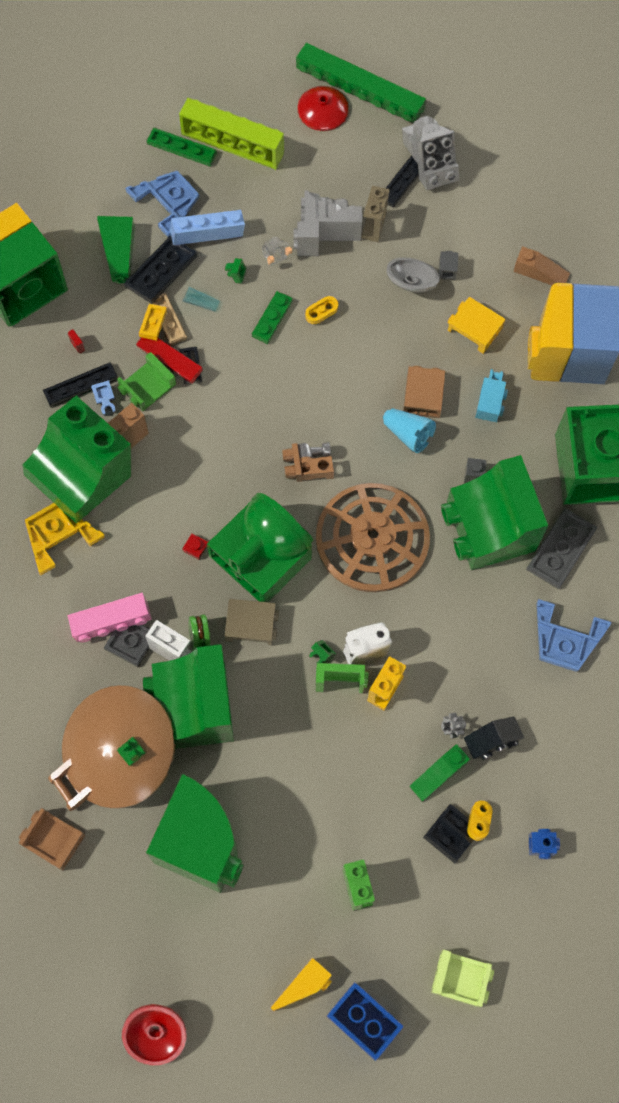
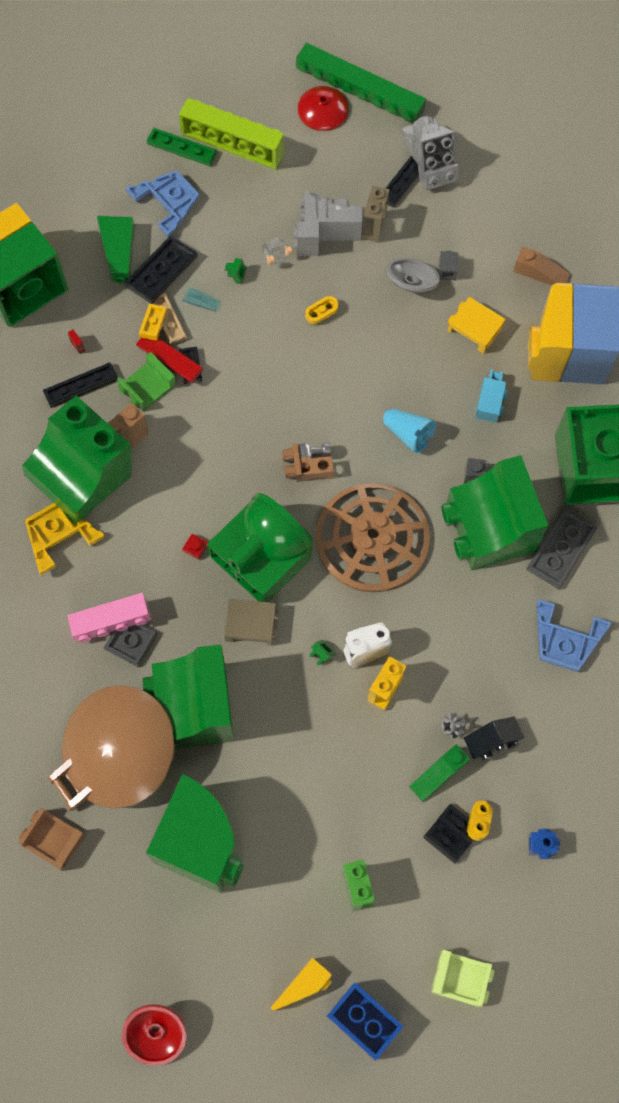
light blue plate [91,381,116,416] -> none
green tile [117,737,146,766] -> none
white panel [145,620,192,661] -> none
light blue brick [170,210,245,245] -> none
bright green head [188,614,210,651] -> none
green plate [251,291,293,344] -> none
bright green panel [315,663,369,693] -> none
medium nougat brick [403,366,445,418] -> none

